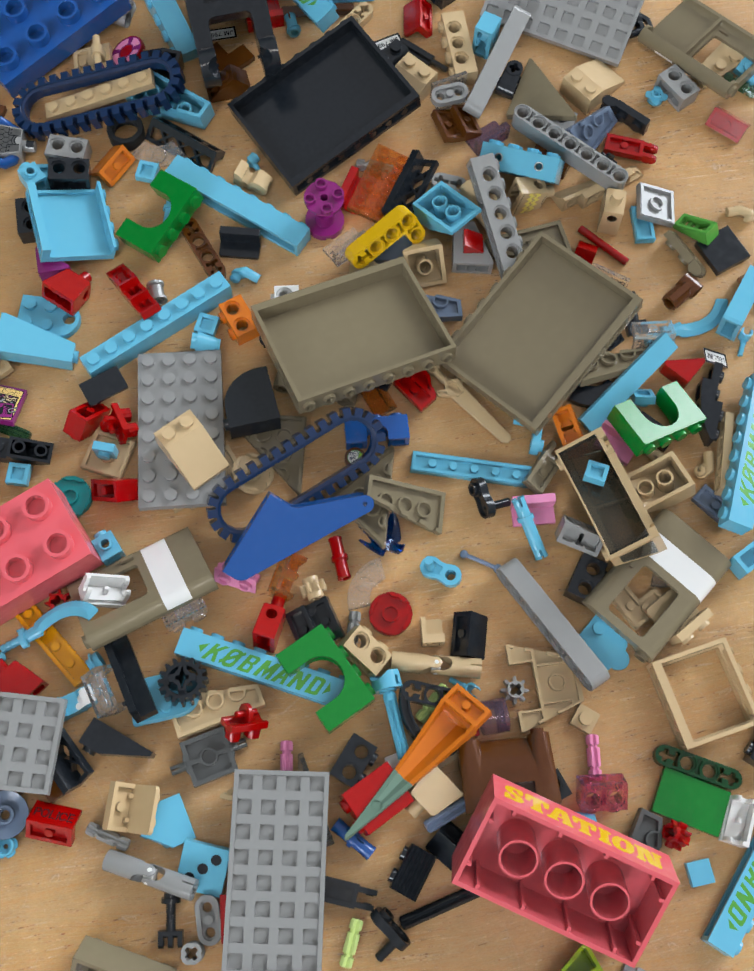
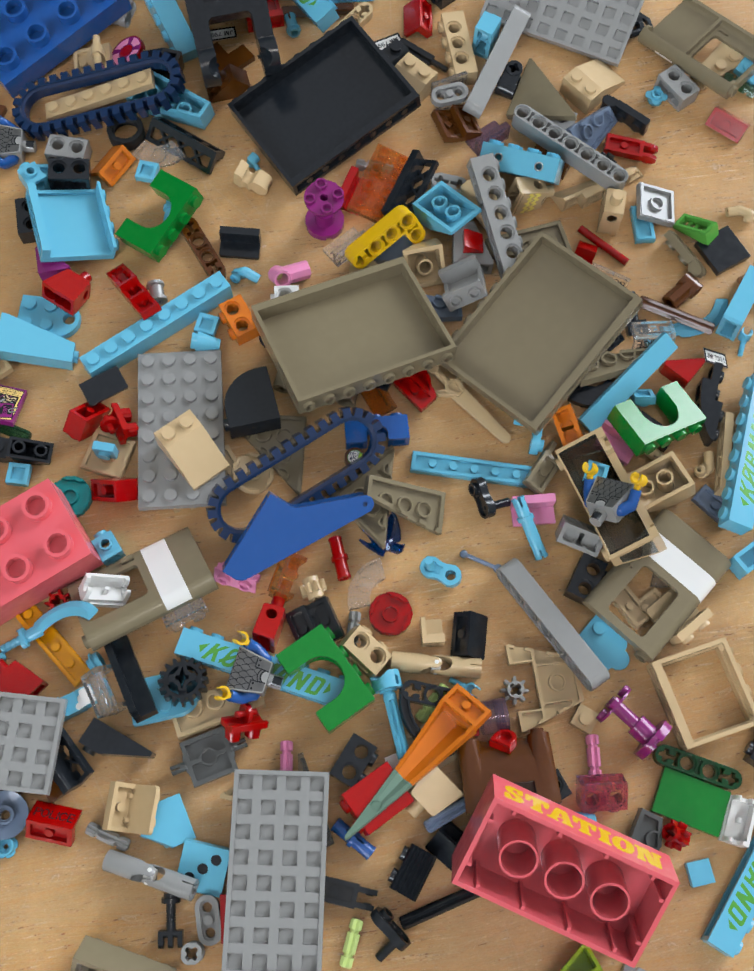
medium azure brick [165,155,311,256] -> none
none -> torso [214,631,284,704]
none -> bright pink piece [268,260,311,286]
none -> light grey panel [438,254,488,312]
none -> red tile [489,729,517,754]
none -> torso [582,462,648,527]
none -> magenta piece [596,685,672,760]
none -> axle [640,295,715,335]

